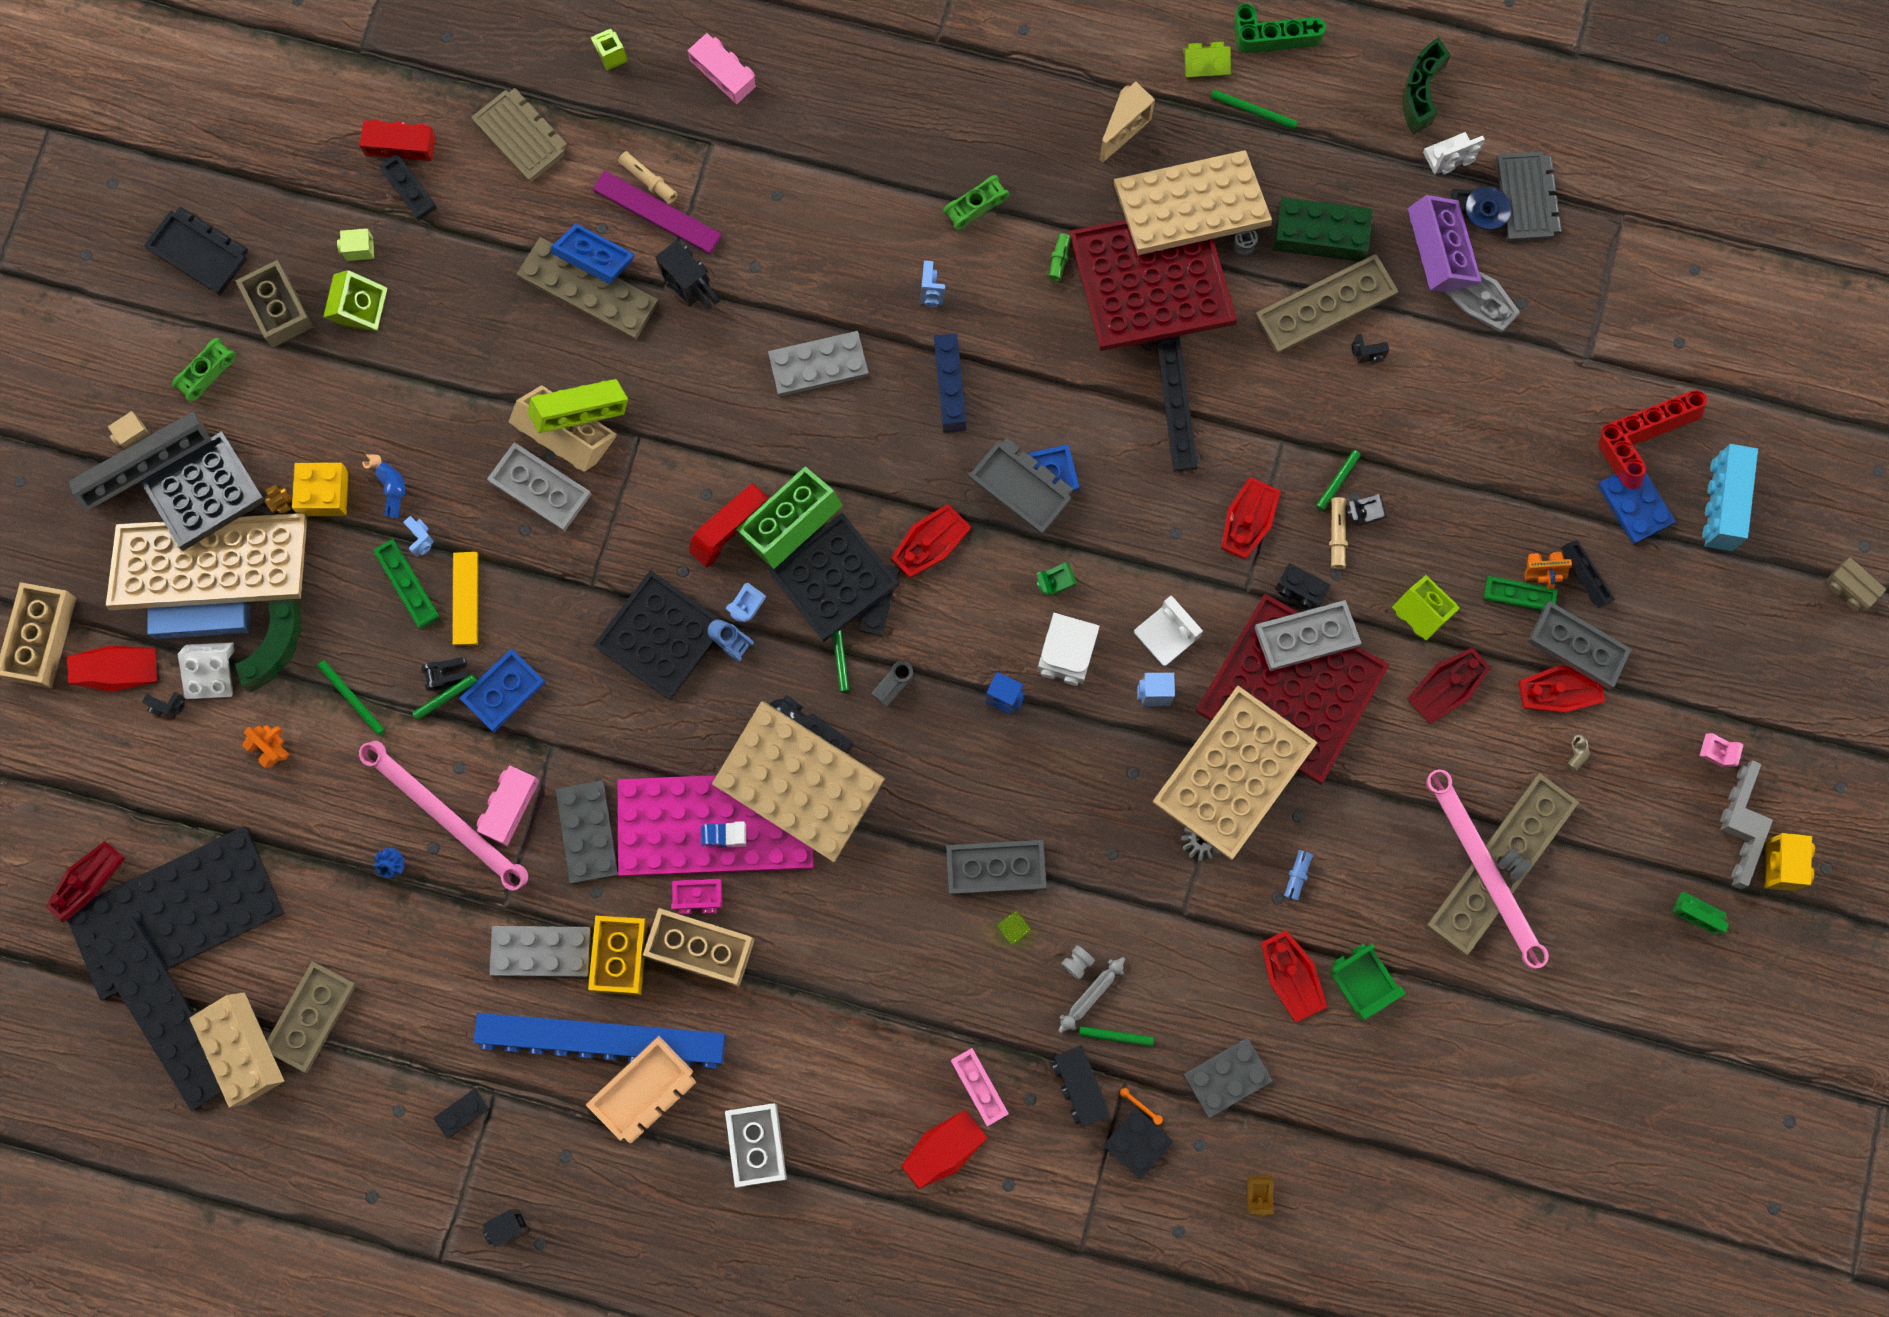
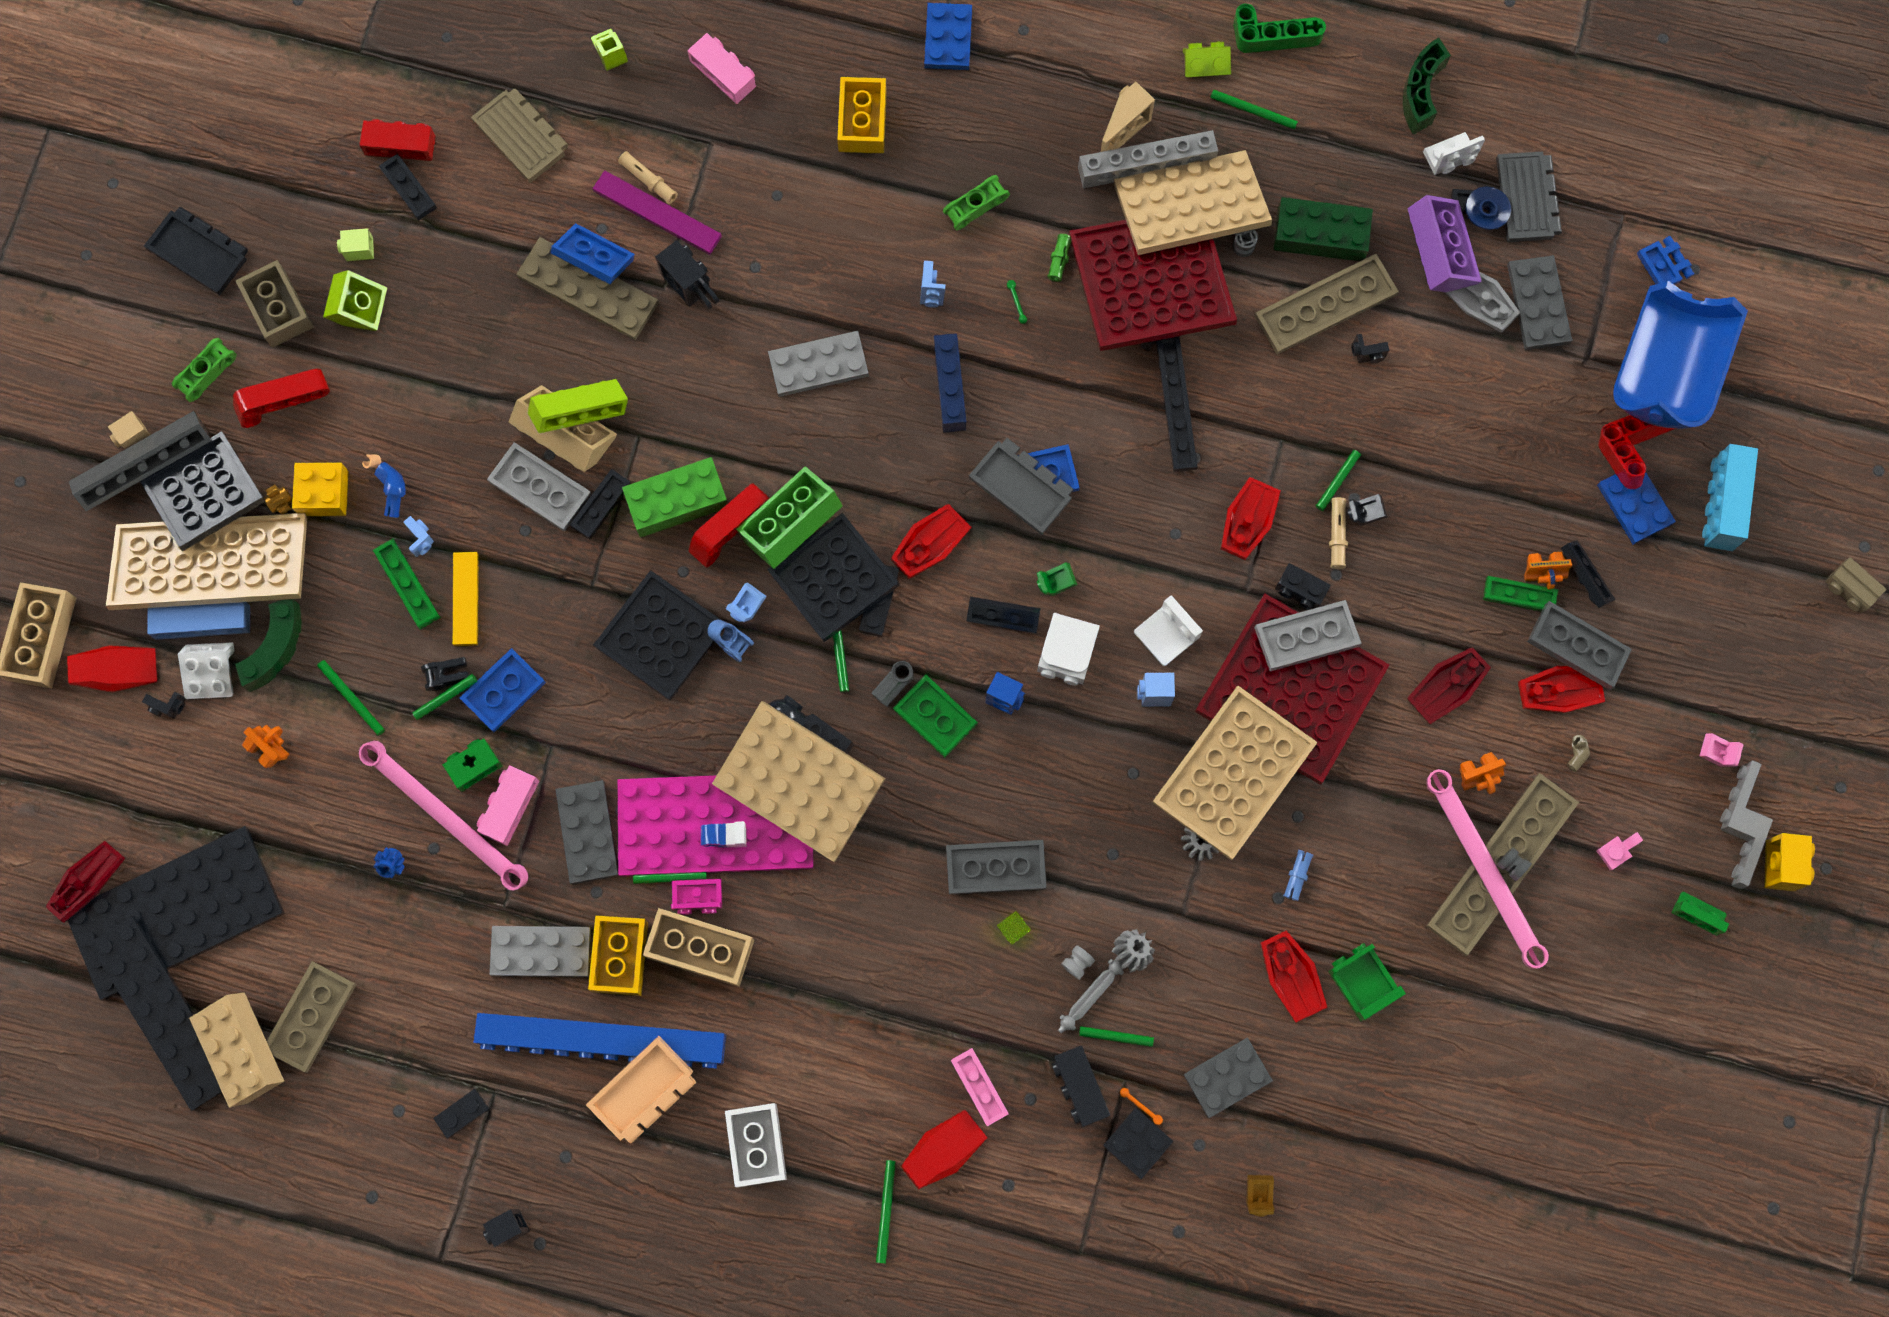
lime slope [1392,575,1460,640] -> none
none -> red beam [233,369,330,428]
none -> green brick [442,738,503,792]
none -> black plate [570,469,631,540]
none -> bright green brick [622,457,728,538]
none -> green bar [633,872,707,884]
none -> yellow brick [838,77,887,153]
none -> green bar [876,1160,896,1264]
none -> green tile [893,674,978,758]
none -> blue plate [924,3,972,70]
none -> black plate [966,596,1041,633]
none -> green hinge [1007,280,1027,324]
none -> light grey brick [1078,130,1218,188]
none -> light grey gear [1112,929,1155,973]
none -> orange hips [1460,752,1506,794]
none -> dark grey plate [1507,255,1572,350]
none -> bright pink plate [1596,832,1643,871]
none -> blue panel [1613,281,1748,429]
none -> blue plate [1637,236,1694,285]

